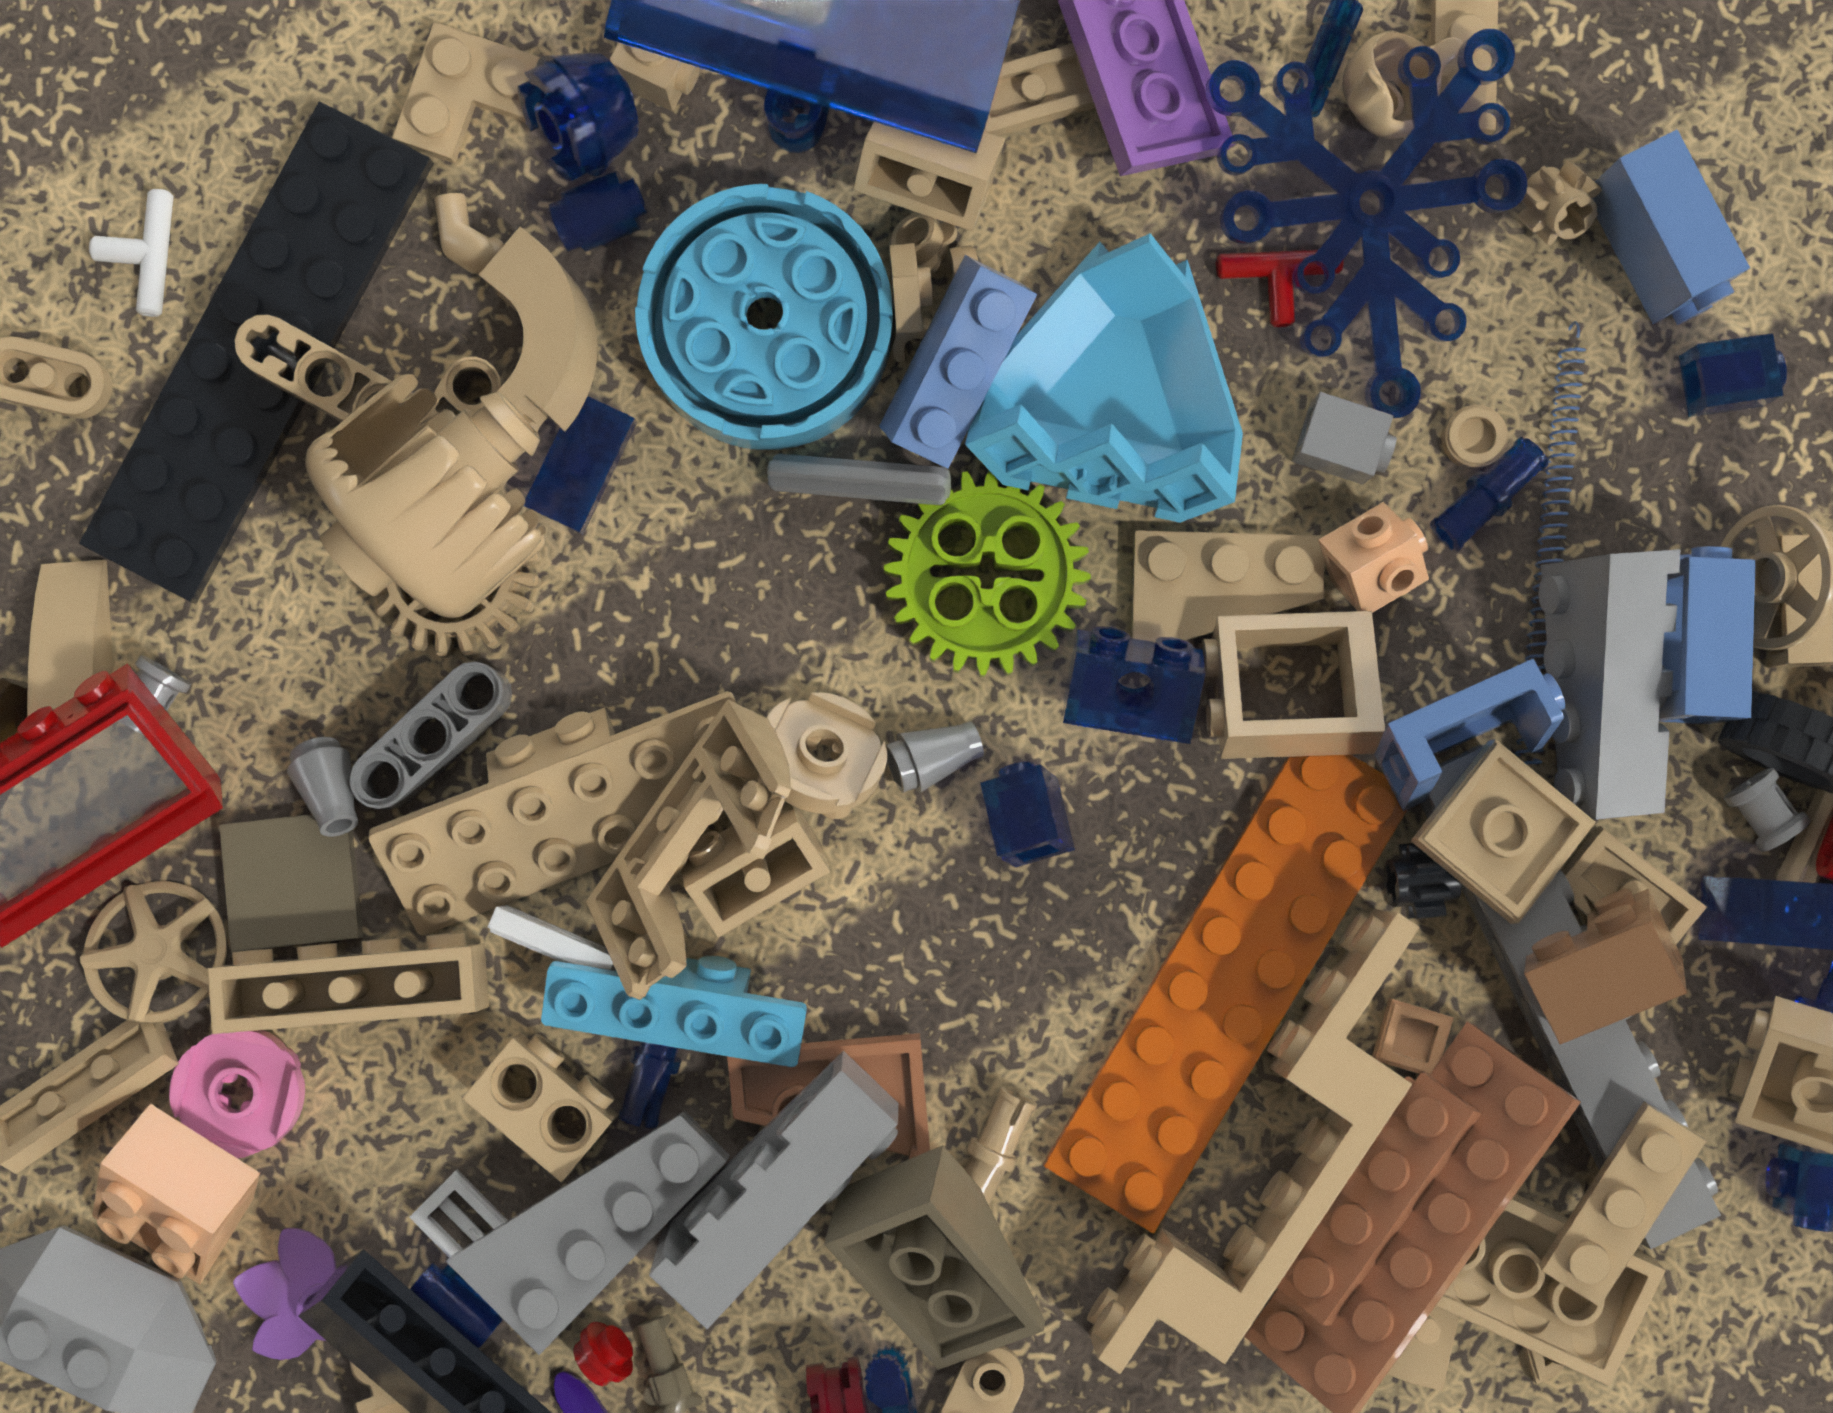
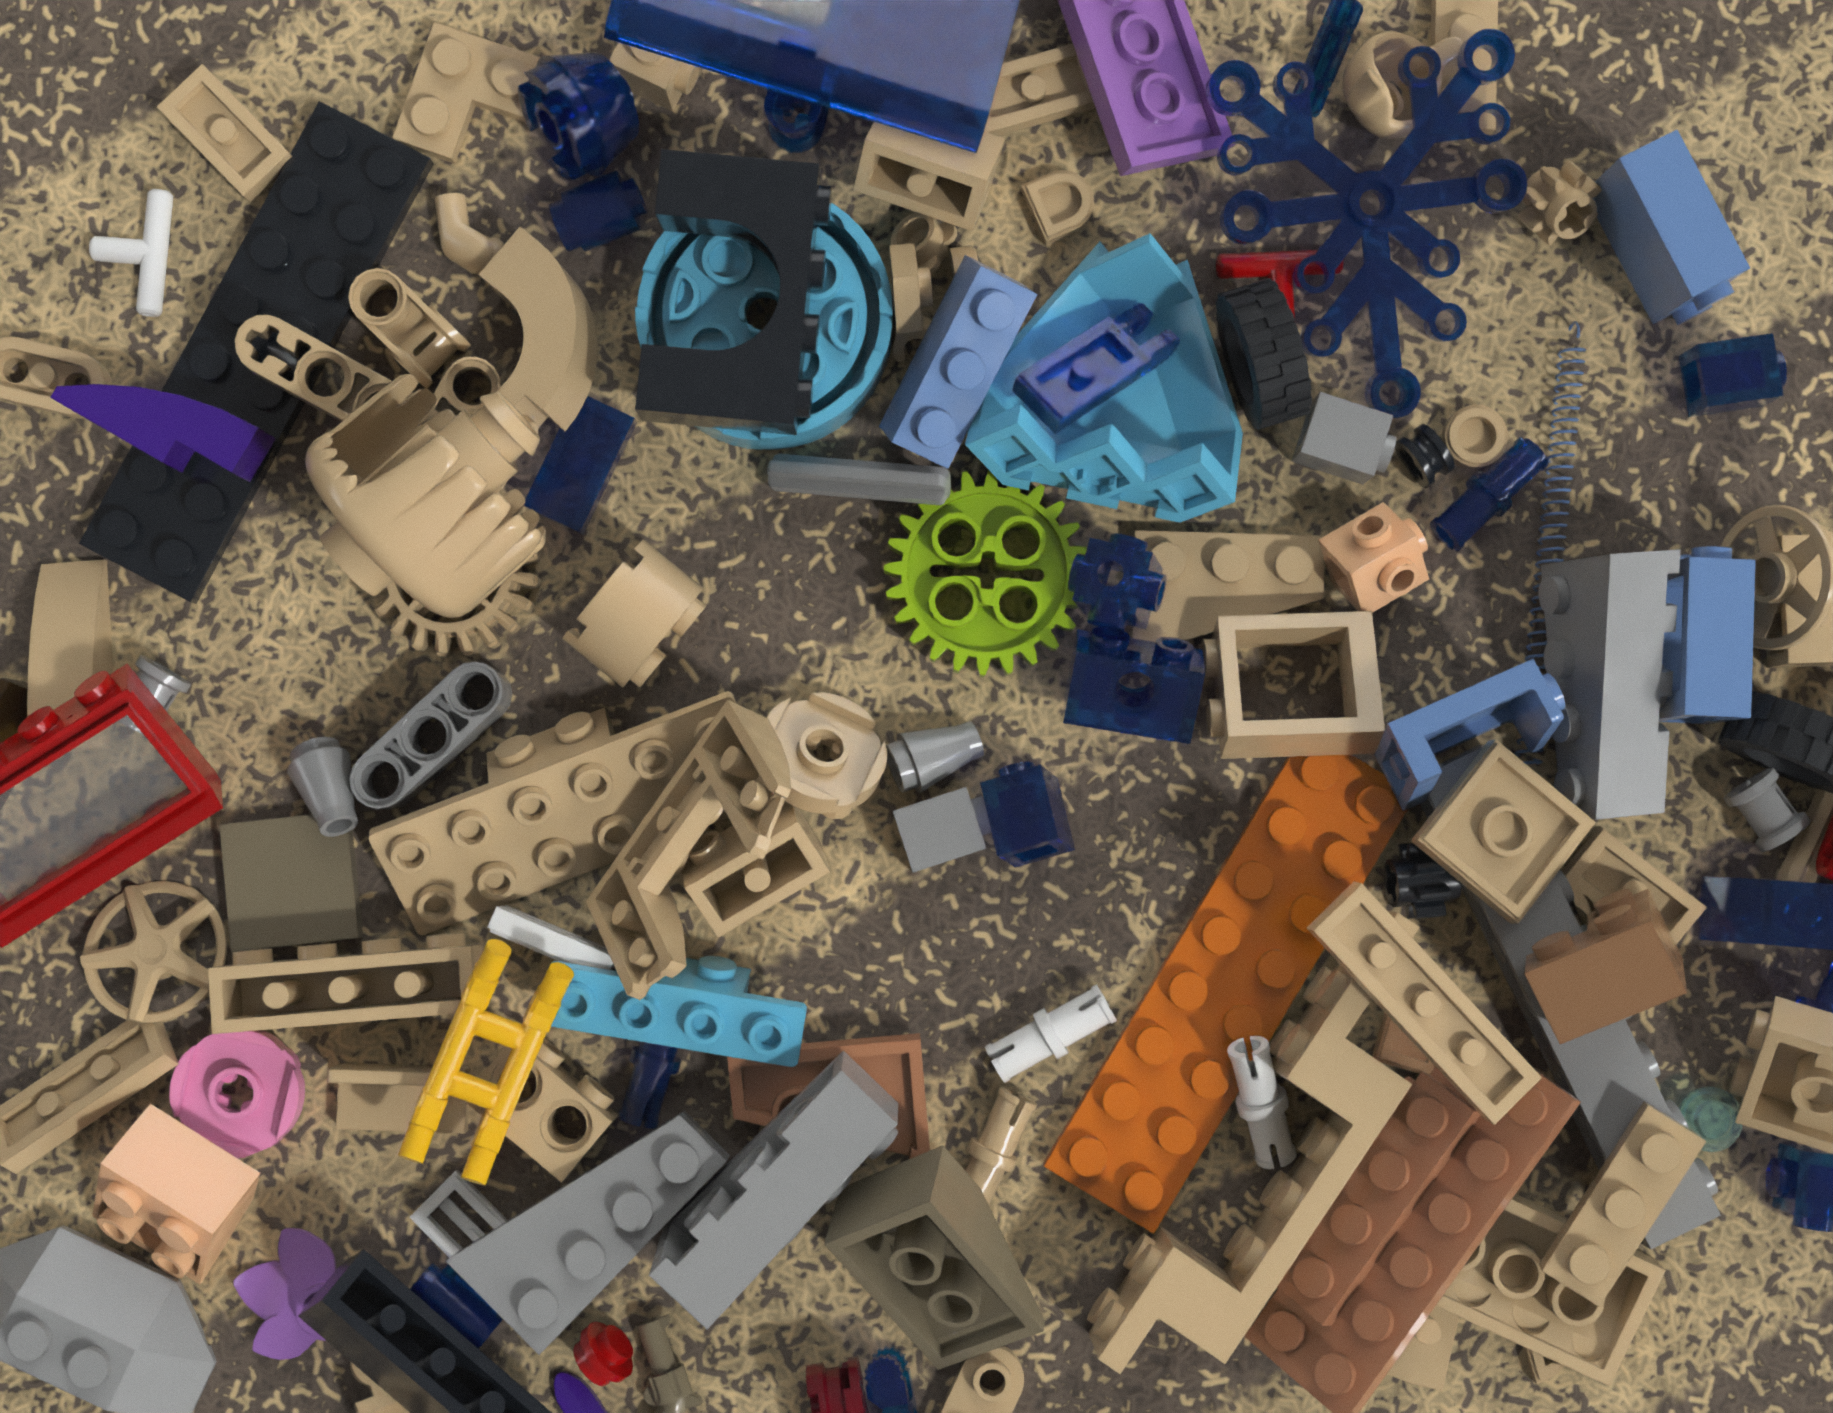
none -> dark purple slope [50,384,276,482]
none -> tan plate [157,64,292,202]
none -> tan panel [327,1063,471,1134]
none -> tan piece [348,268,471,389]
none -> yellow piece [398,939,574,1186]
none -> tan brick [562,539,706,688]
none -> black arch [635,149,832,435]
none -> light grey brick [893,787,994,873]
none -> white pin [985,984,1117,1083]
none -> clear blue hinge [1012,303,1181,434]
none -> tan tile [1021,170,1094,246]
none -> clear blue brick [1068,533,1167,632]
none -> black tyre [1215,278,1312,430]
none -> white pin [1227,1036,1297,1169]
none -> tan plate [1307,881,1542,1125]
none -> black bush [1395,423,1455,488]
none -> clear light blue plate [1679,1086,1743,1152]

